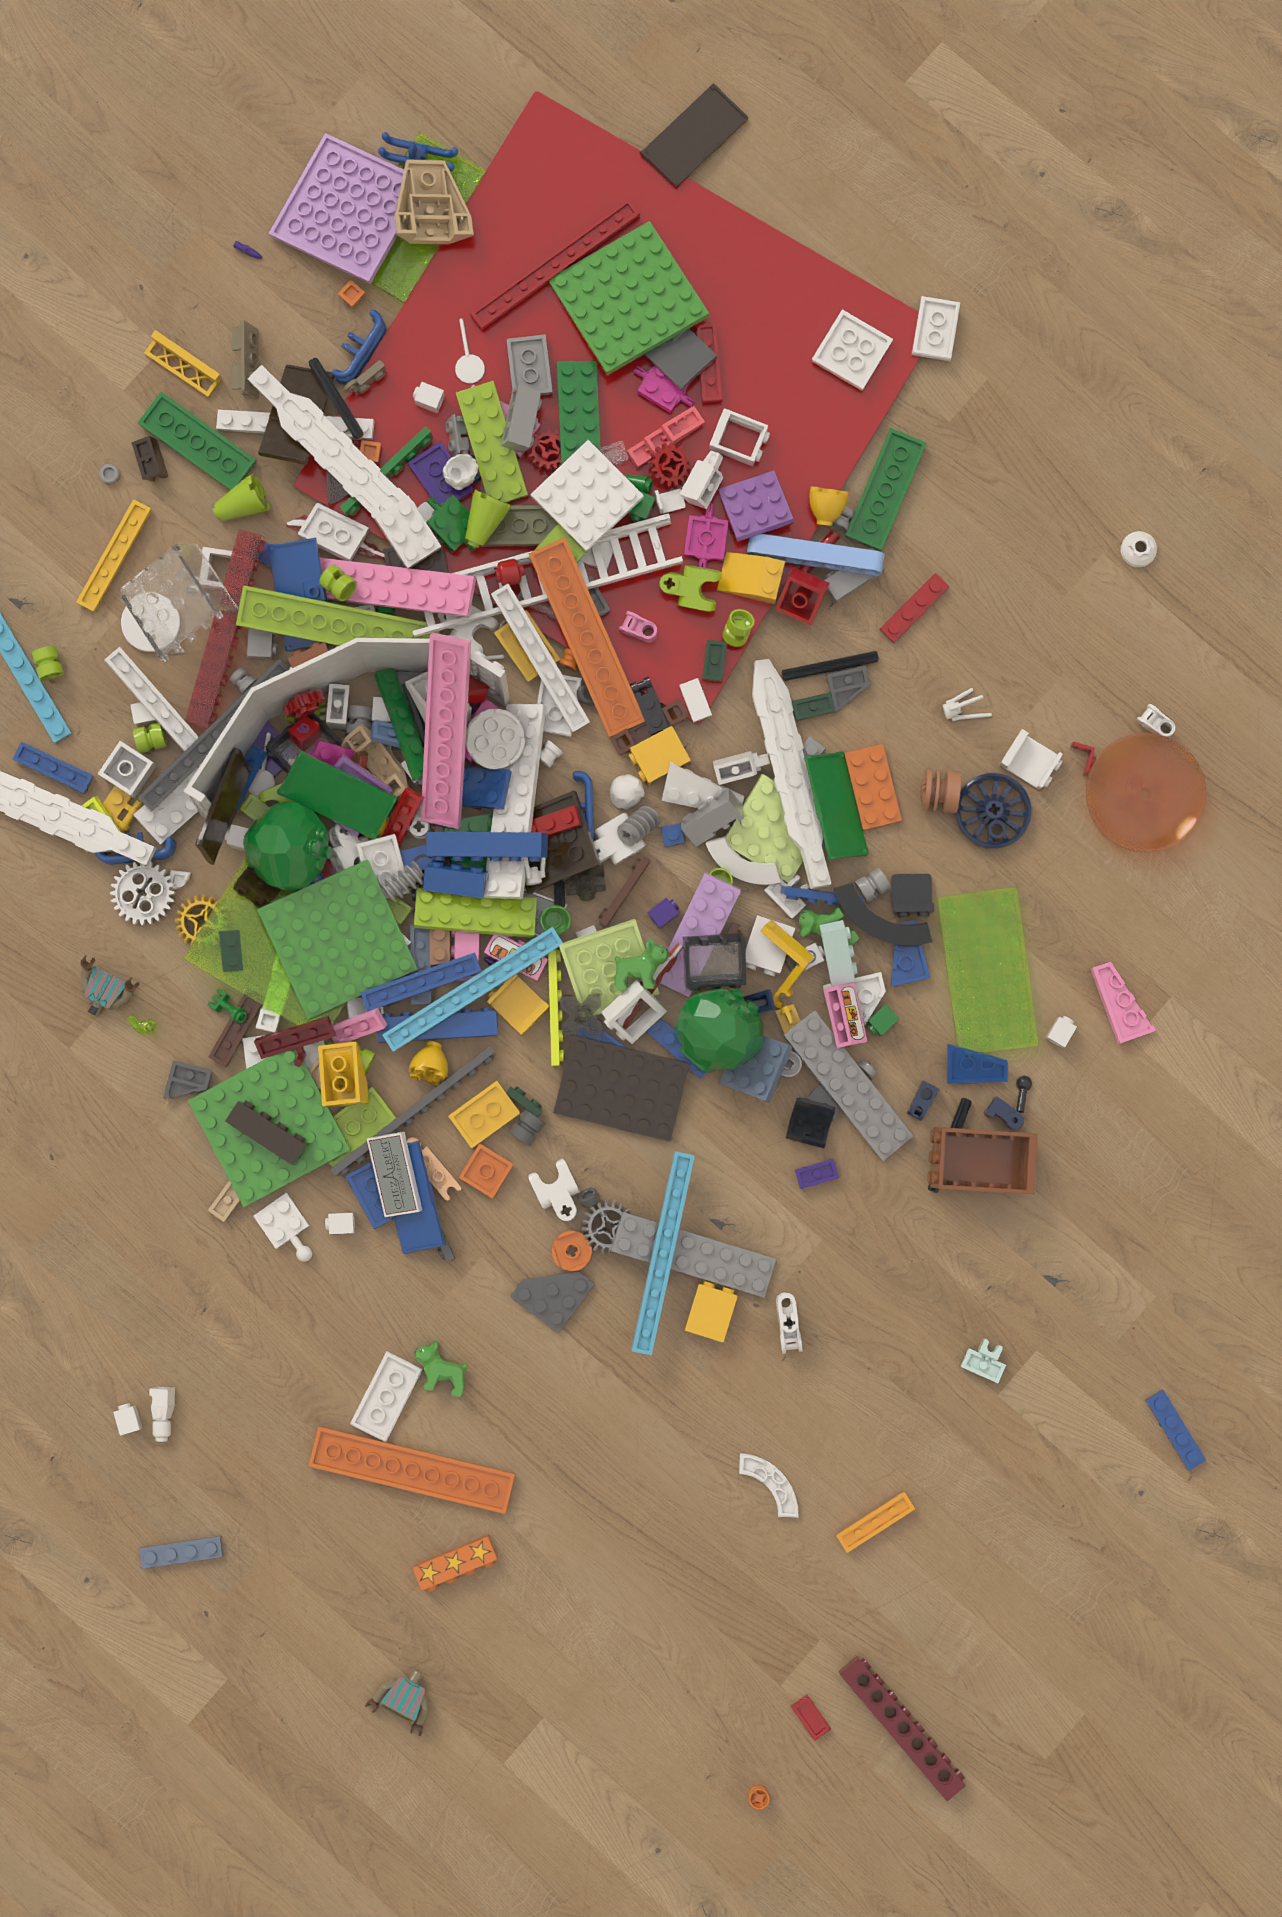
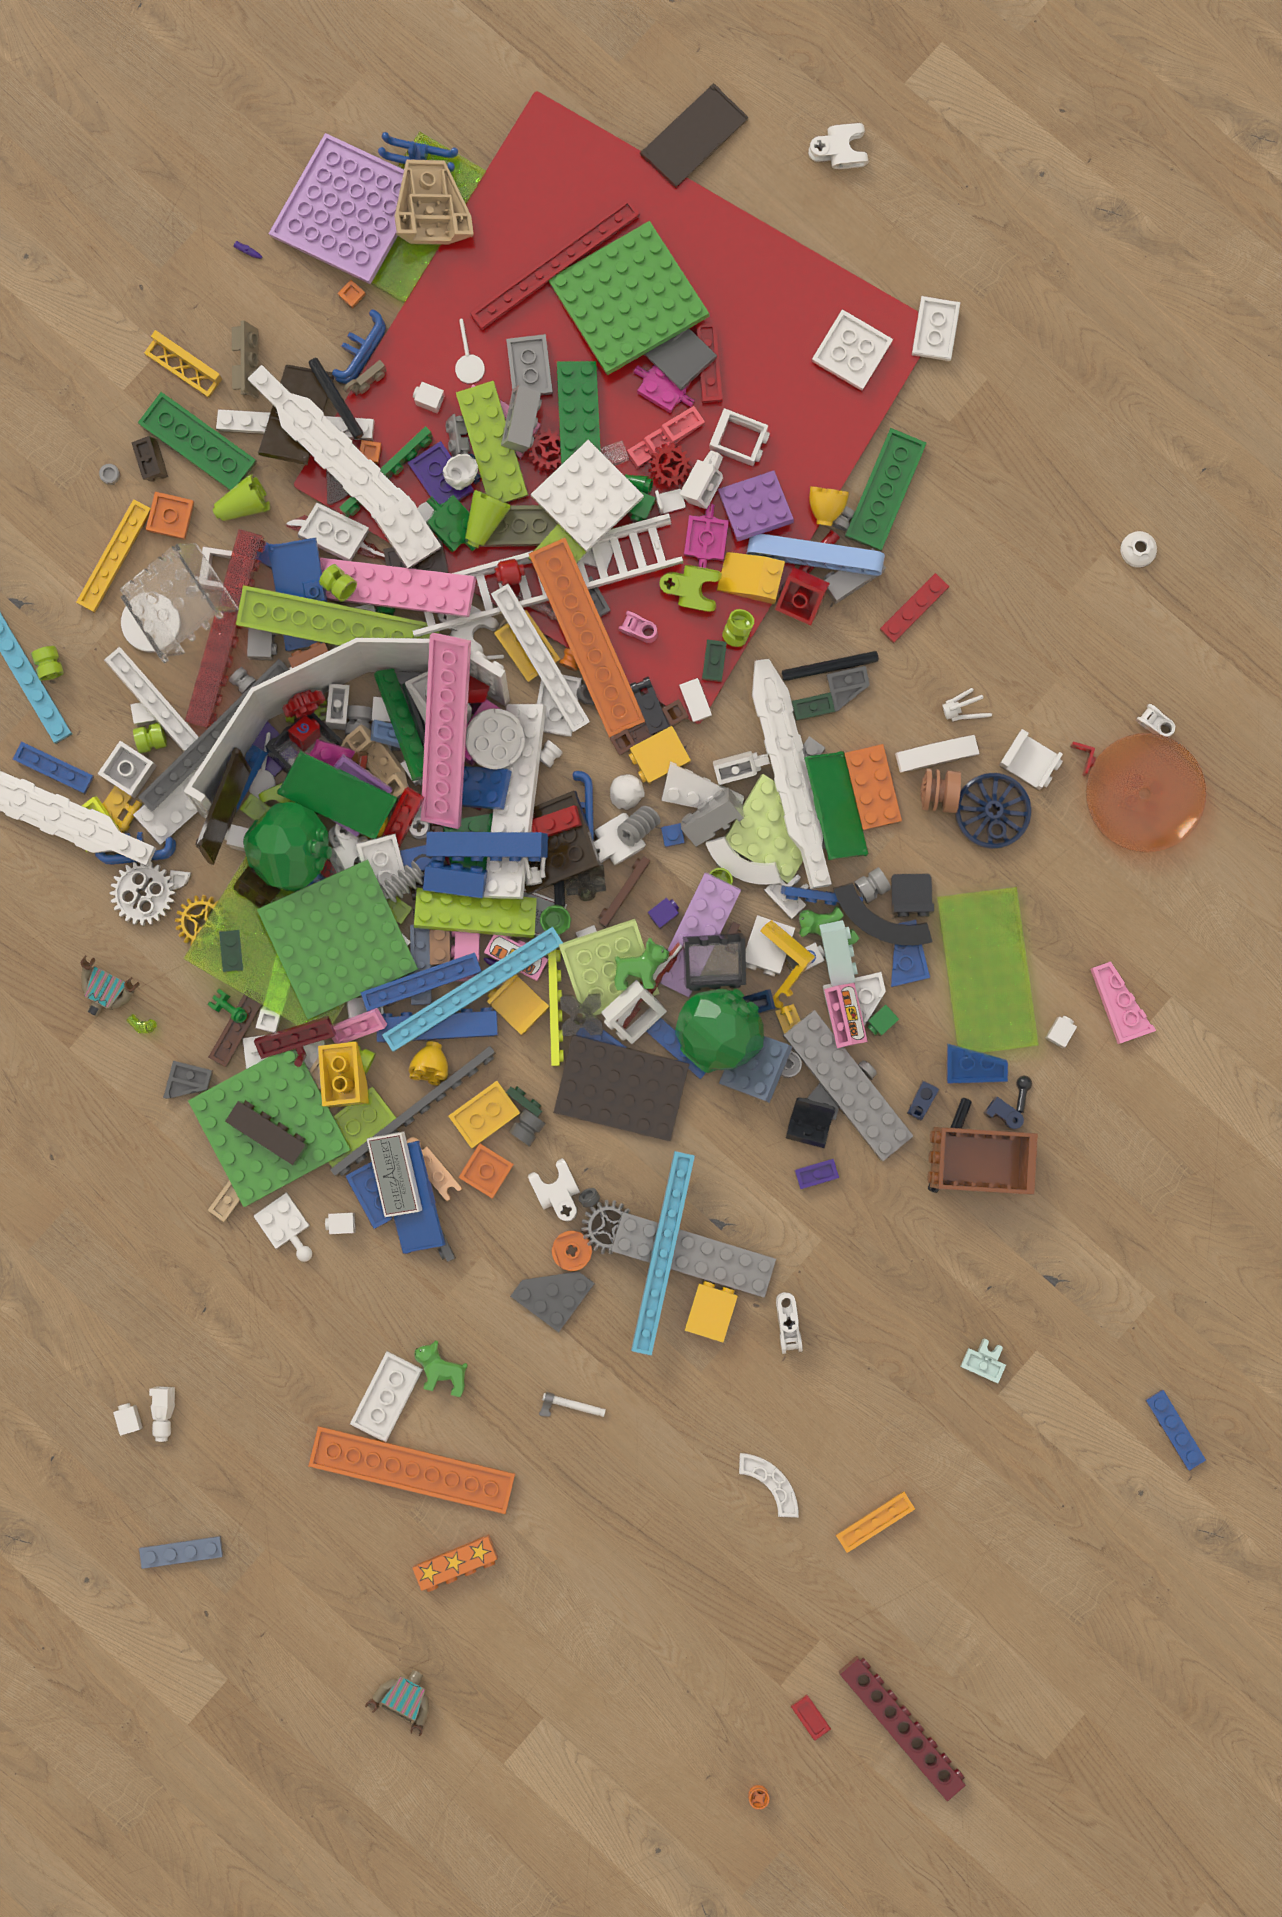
none -> orange plate [146,492,194,540]
none -> white piece [539,1392,606,1417]
none -> white piece [808,123,869,169]
none -> white slope [895,735,979,773]

